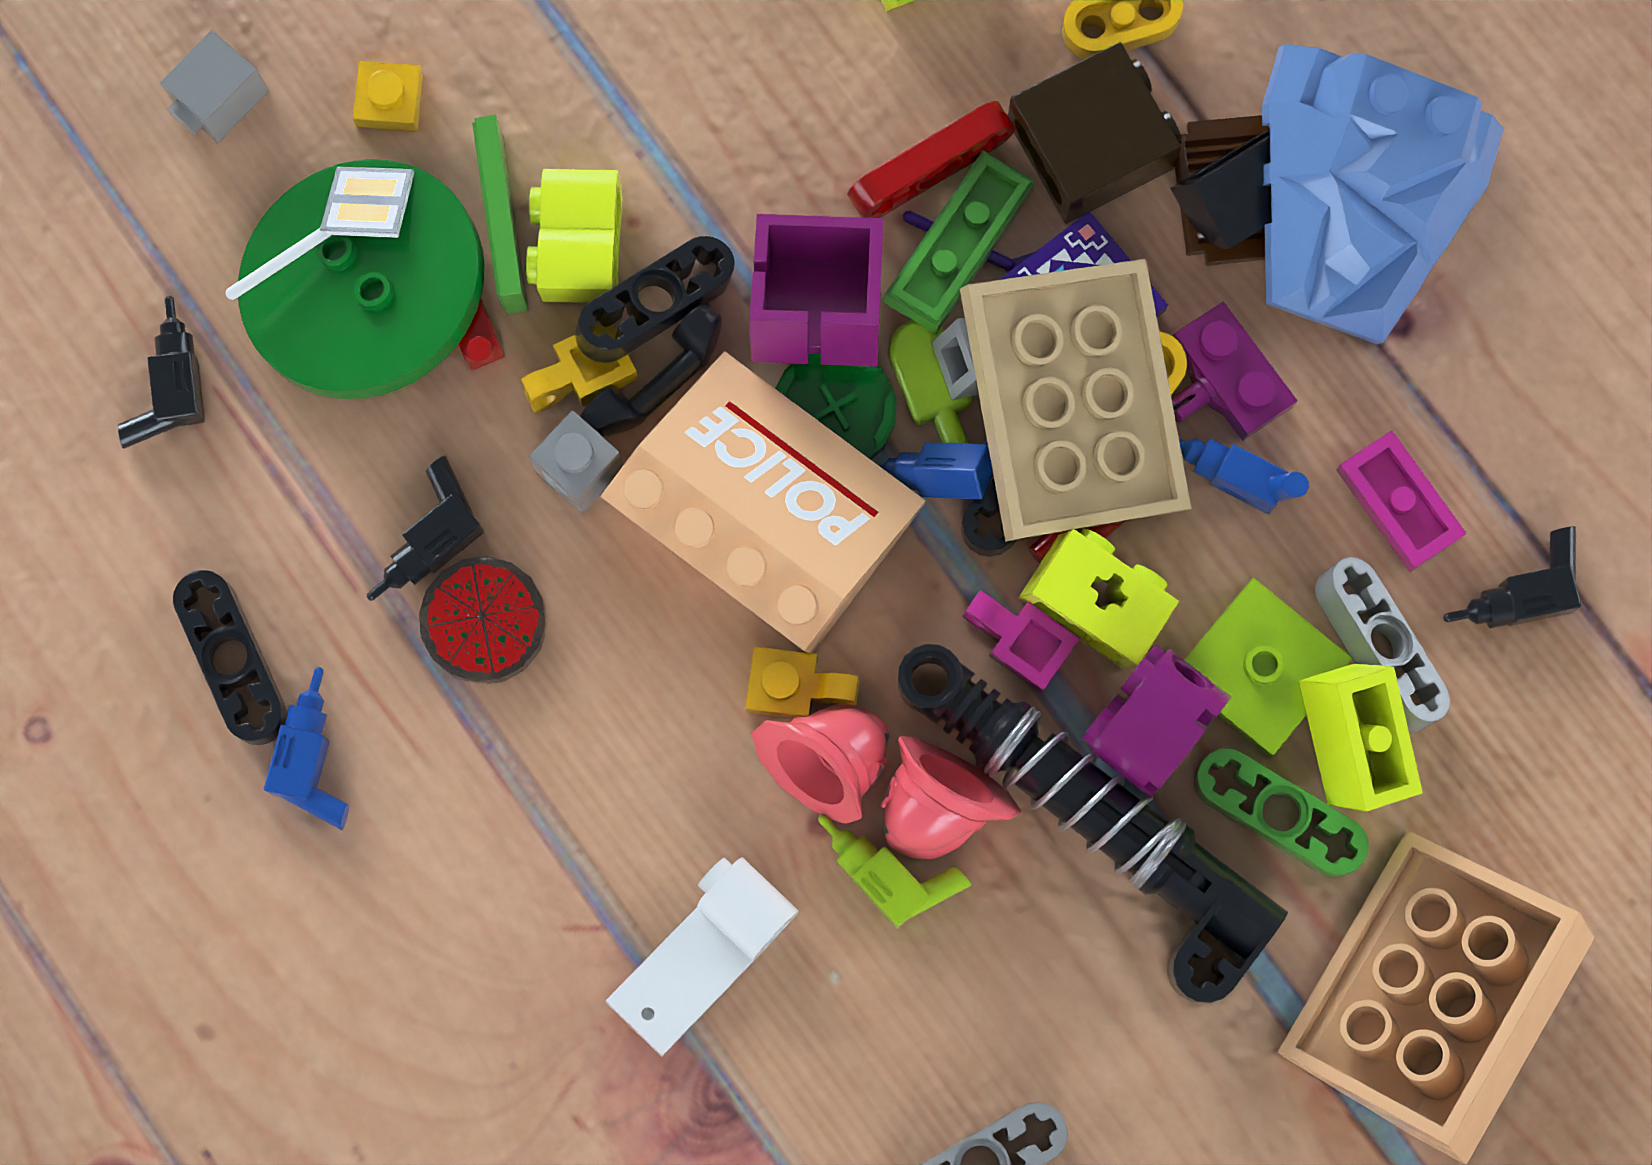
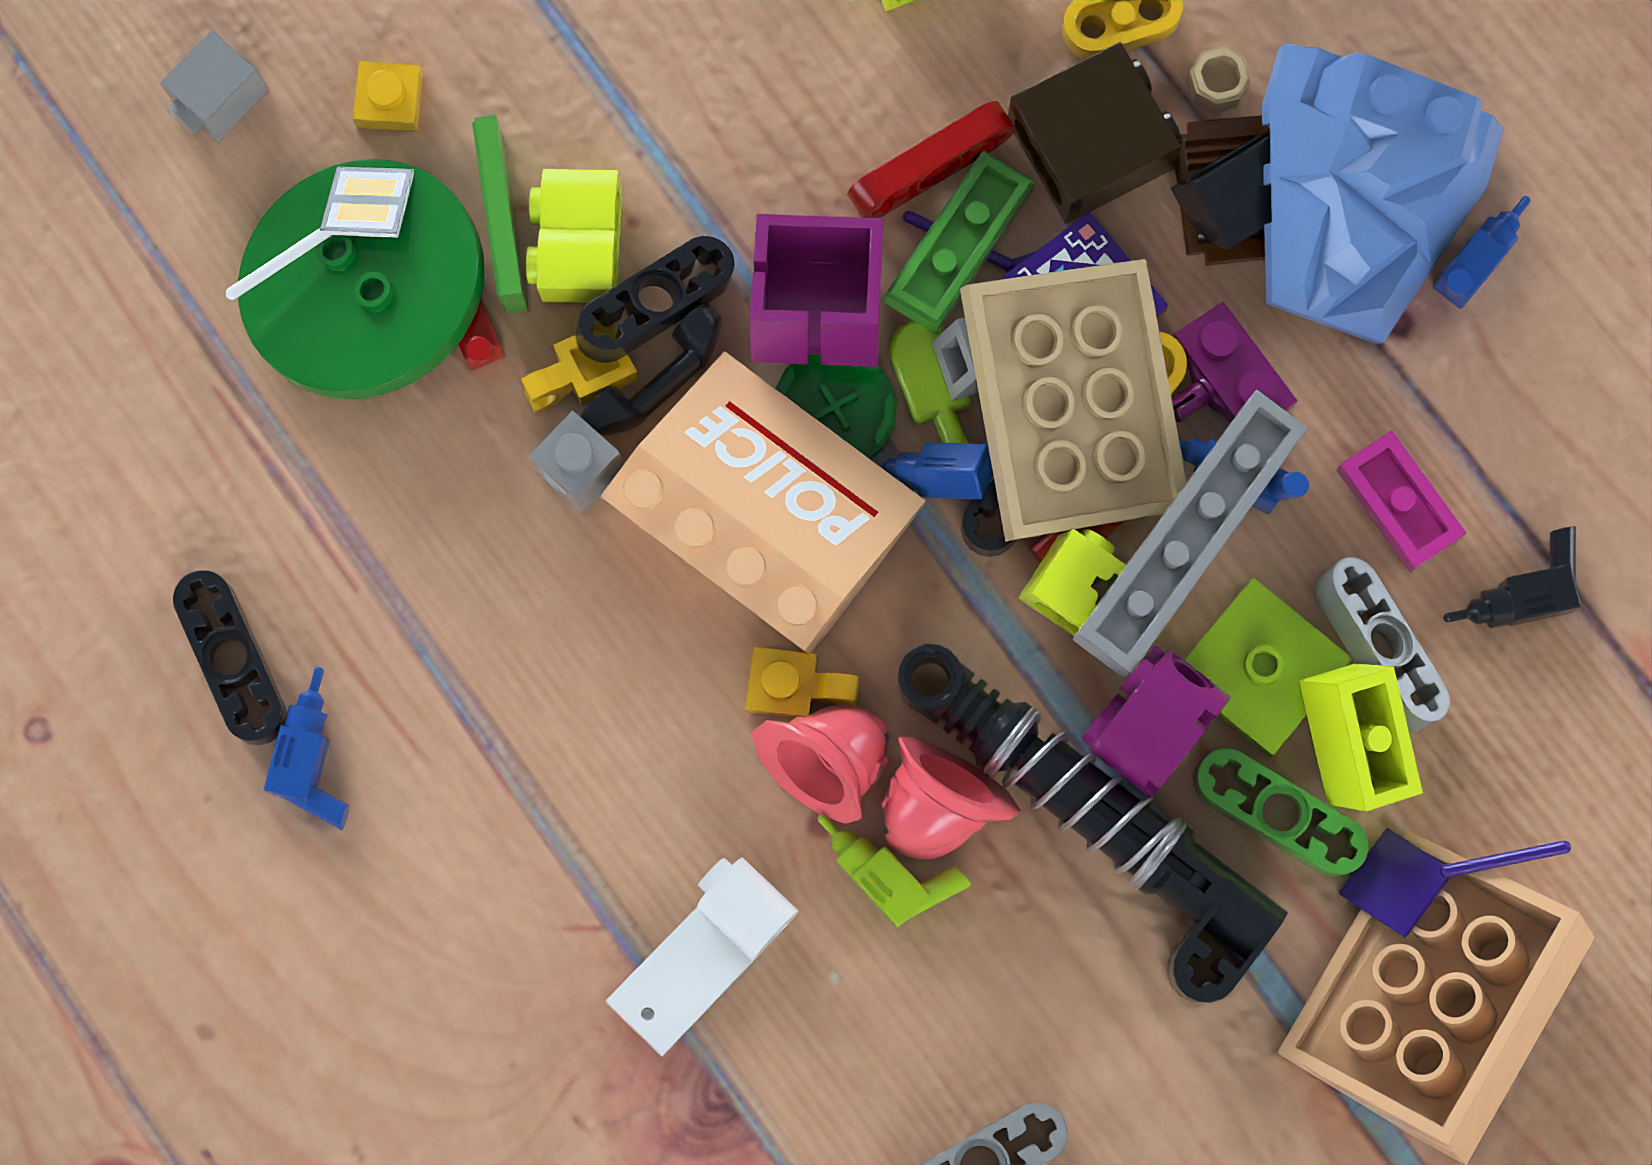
black piece [118,296,205,449] -> none
black piece [366,456,484,601] -> none
tile [419,556,547,684] -> none
dark pink plate [962,590,1080,693] -> none
none -> light grey plate [1072,390,1308,679]
none -> tan tile [1187,46,1251,113]
none -> dark purple piece [1339,828,1571,939]
none -> blue piece [1433,196,1531,309]

